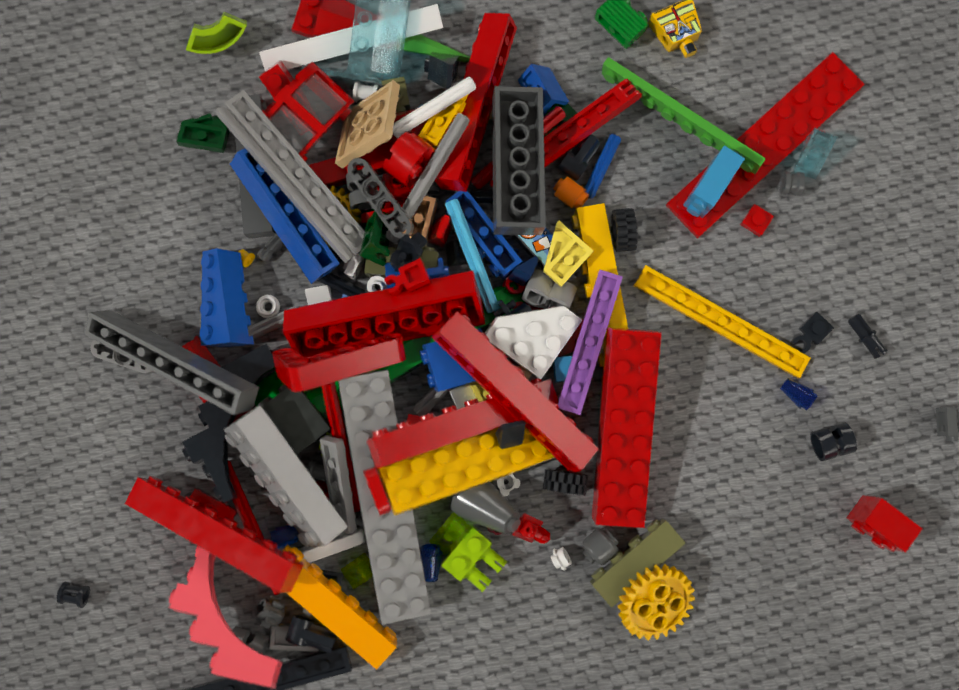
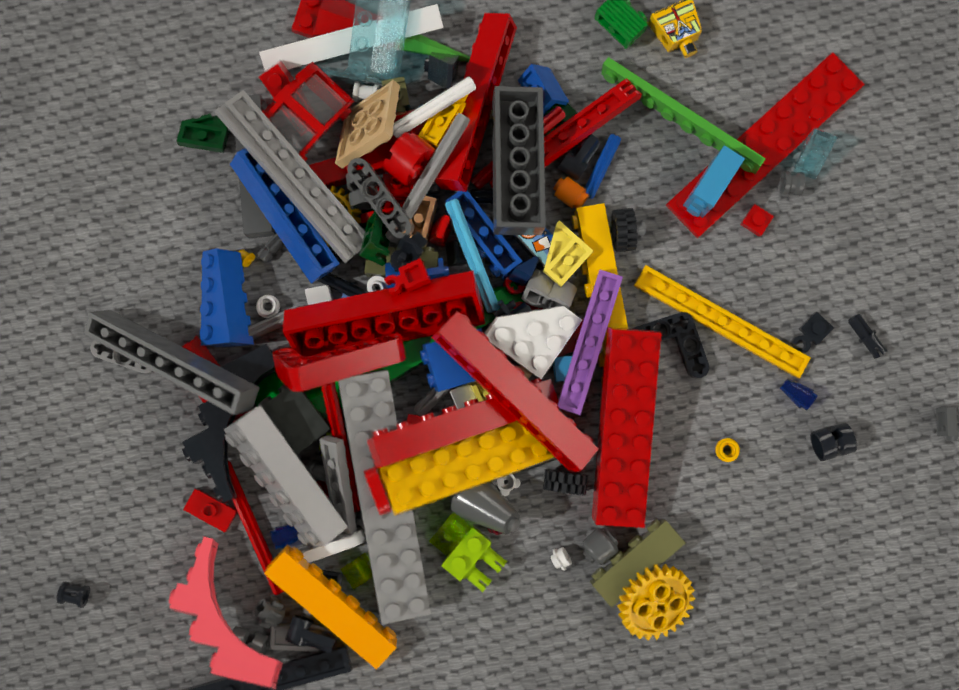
red brick [125,476,304,593] -> none
lime brick [186,11,247,54] -> none
white plate [343,253,365,281] -> none
clear blue cone [420,544,443,582] -> none
black slope [495,420,525,449] -> none
red hinge [512,513,550,544] -> none
red brick [846,495,923,553] -> none
none -> black beam [632,312,709,379]
none -> yellow plate [715,438,740,462]

